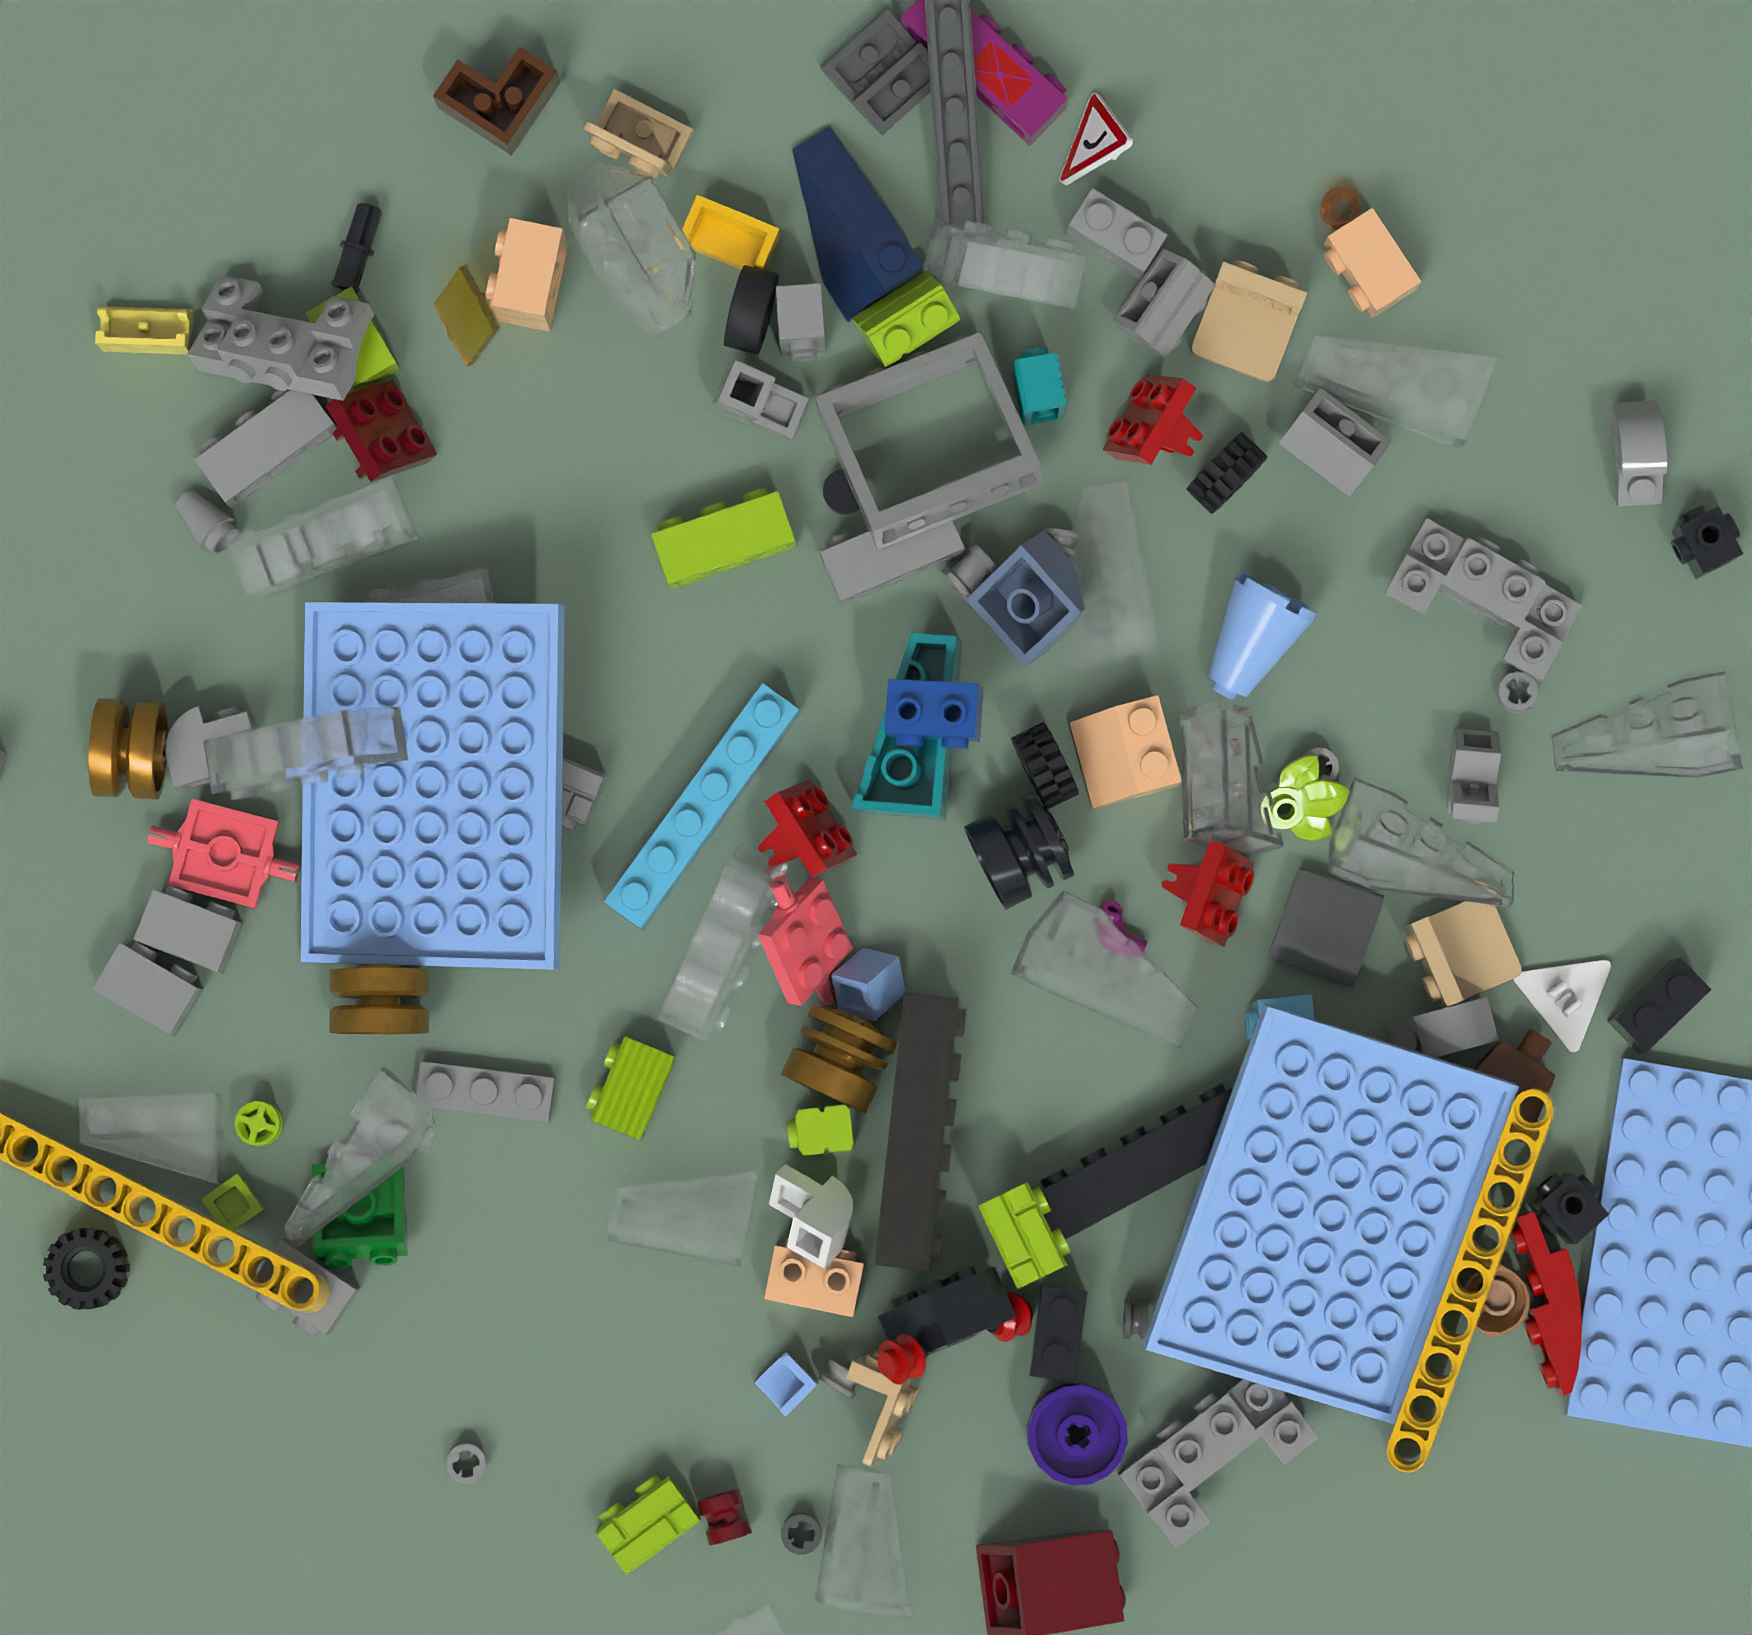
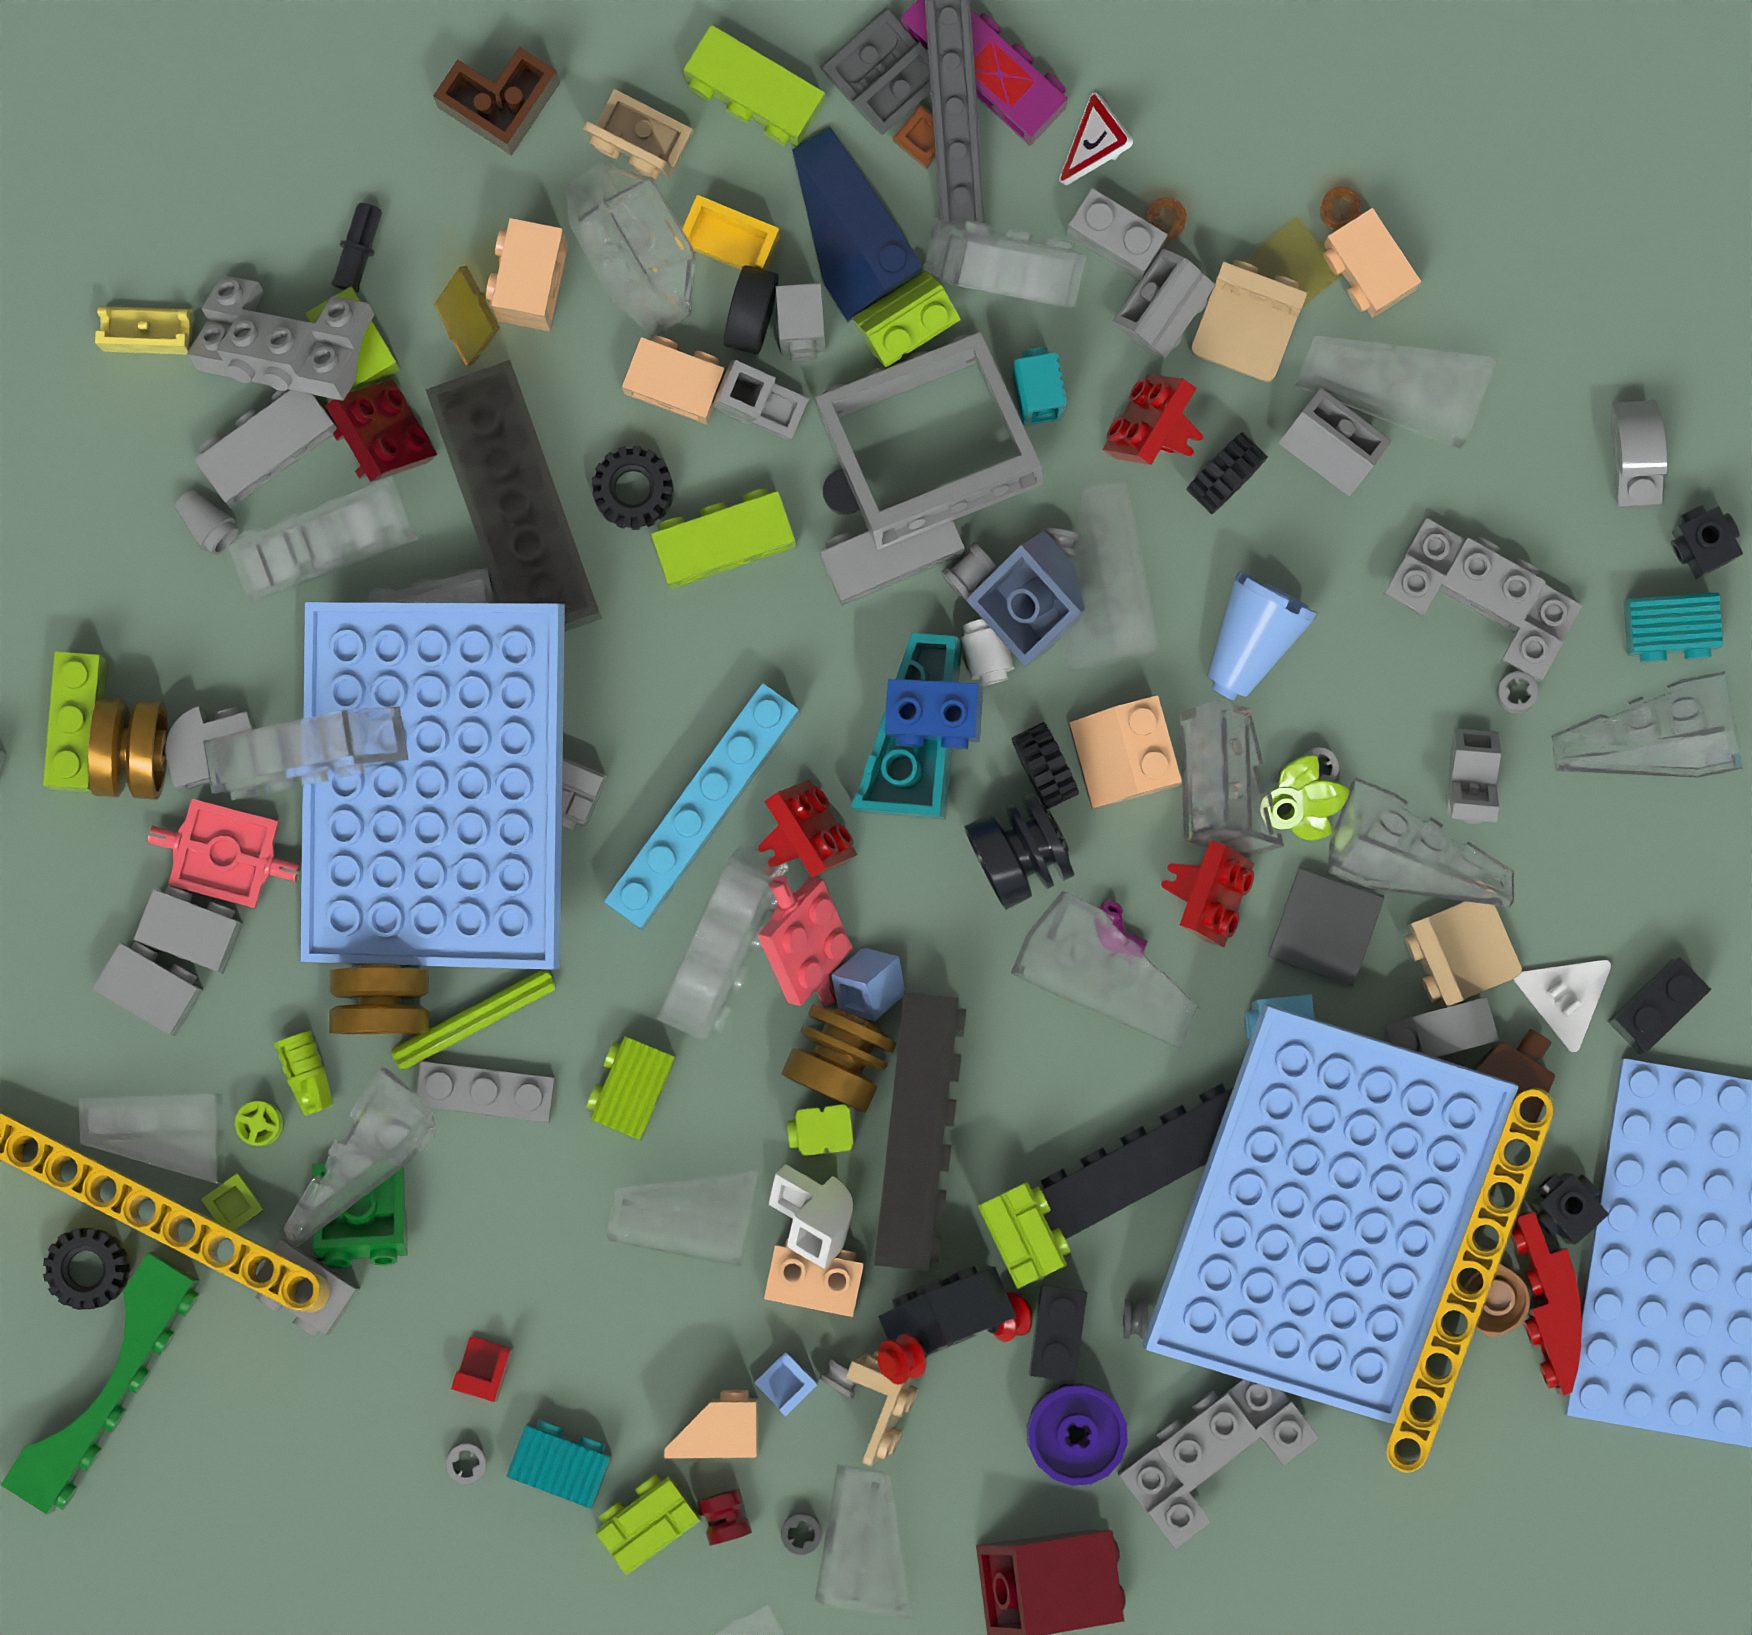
none -> green arch [1,1252,200,1514]
none -> lime brick [43,651,108,793]
none -> lime hinge [273,1030,333,1116]
none -> lime axle [391,969,556,1070]
none -> clear smoke brick [425,360,602,632]
none -> red panel [451,1336,514,1402]
none -> teal brick [506,1419,612,1509]
none -> black tyre [592,446,674,530]
none -> light nougat brick [622,335,725,425]
none -> light nougat slope [664,1390,759,1458]
none -> lime brick [683,25,826,146]
none -> dark orange tile [893,105,936,169]
none -> white brick [961,619,1014,686]
none -> clear orange bush [1146,197,1187,241]
none -> clear yellow piece [1244,218,1343,308]
none -> teal brick [1624,592,1723,663]

